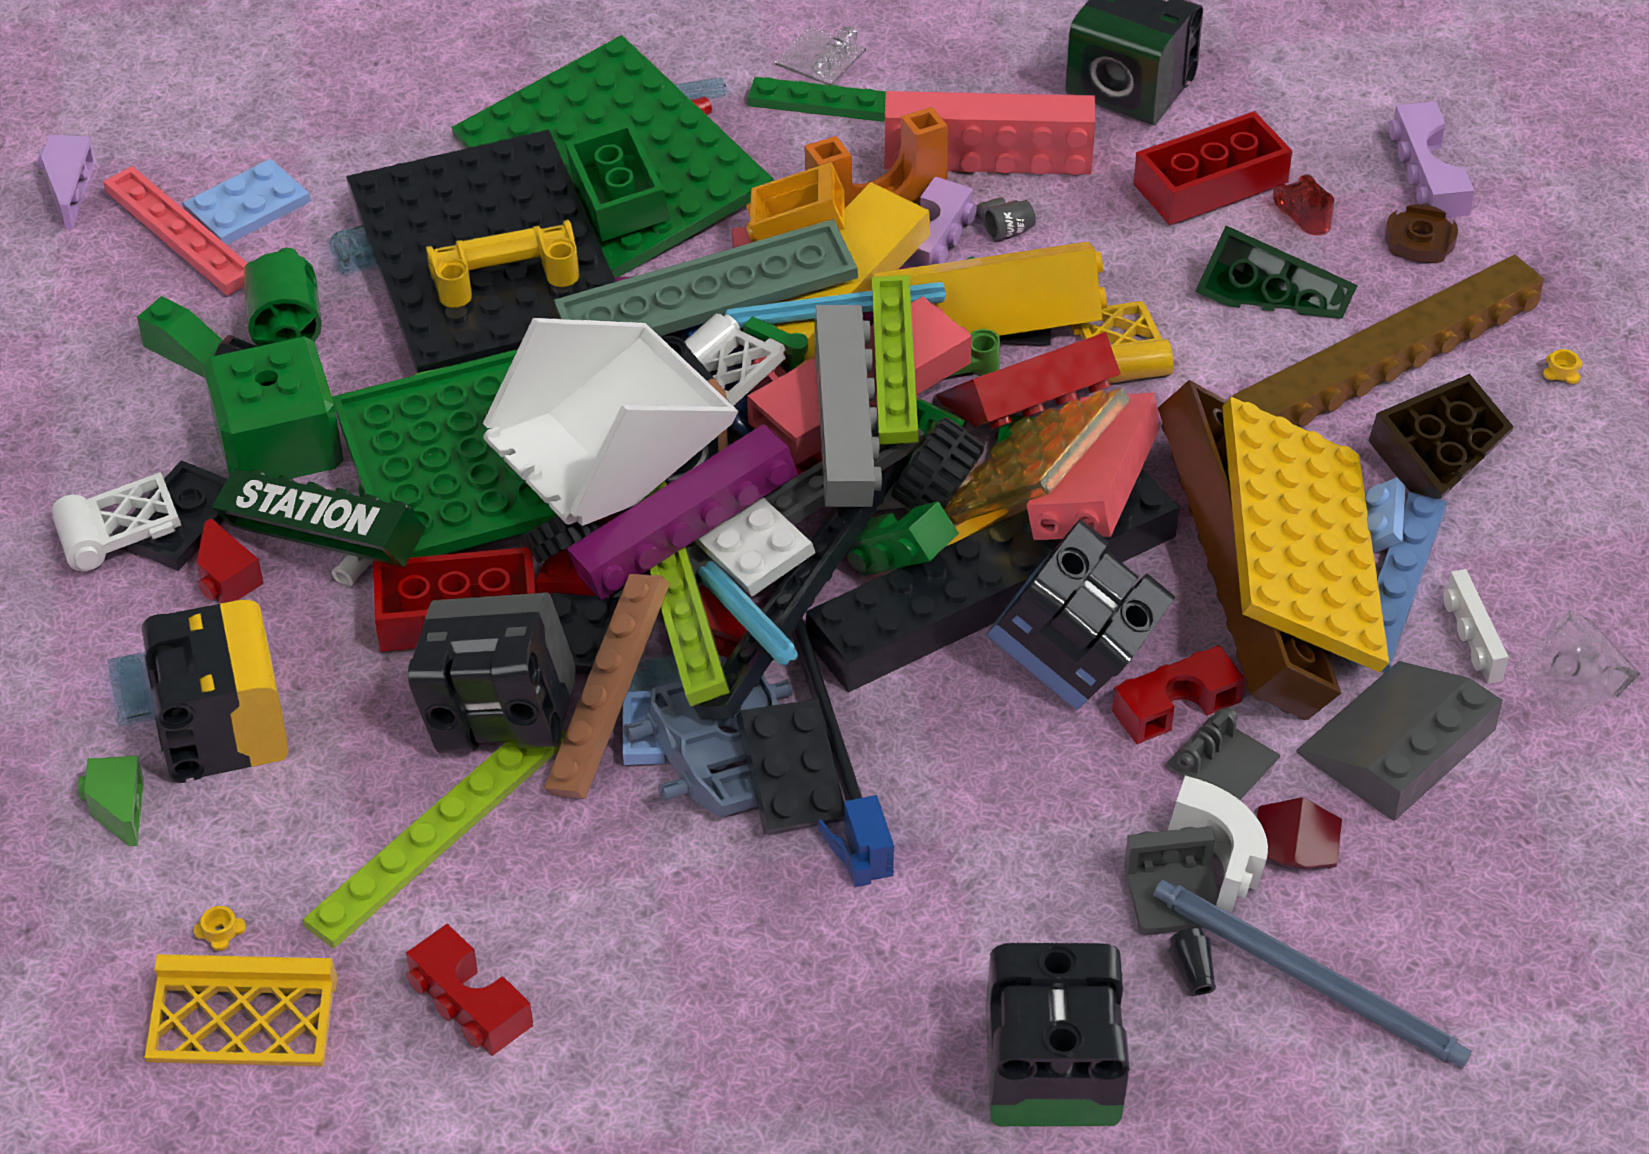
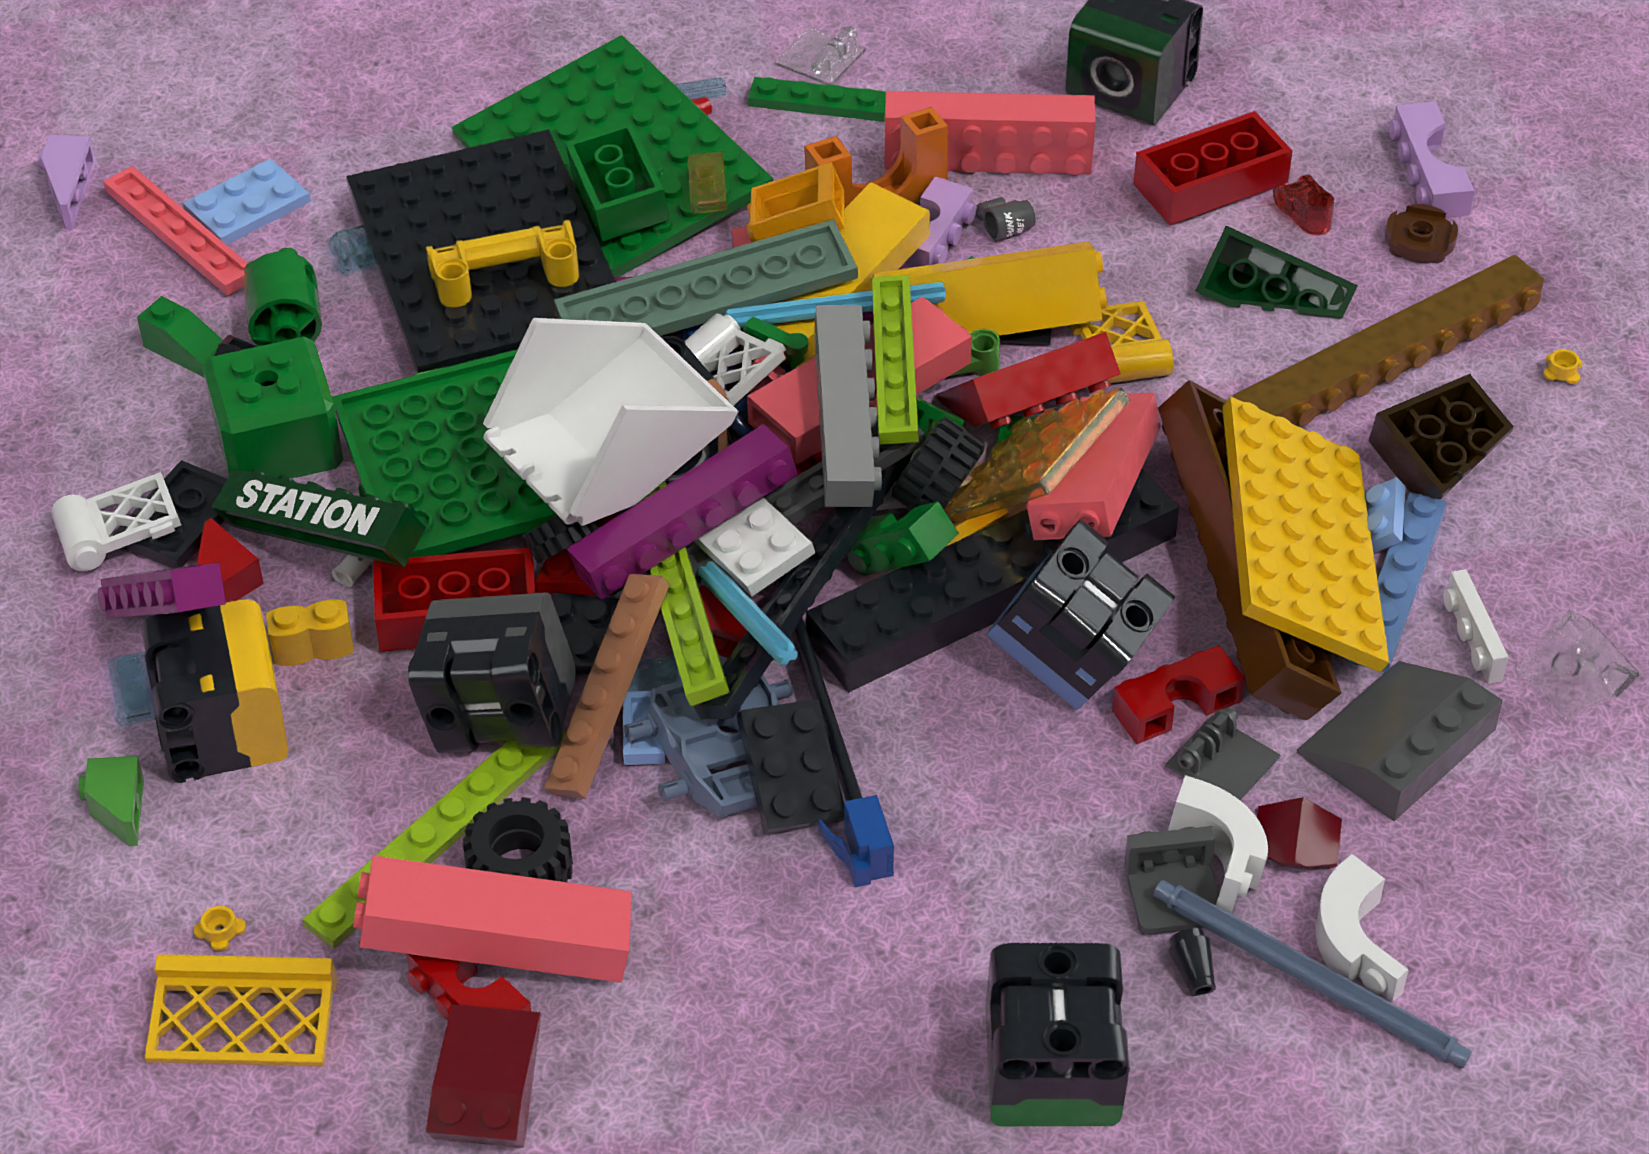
none -> magenta brick [97,563,226,618]
none -> yellow brick [266,599,354,666]
none -> coral brick [353,856,632,983]
none -> dark red slope [426,1004,541,1148]
none -> black tyre [463,797,573,883]
none -> clear yellow plate [688,151,727,214]
none -> white arch [1316,854,1409,1003]

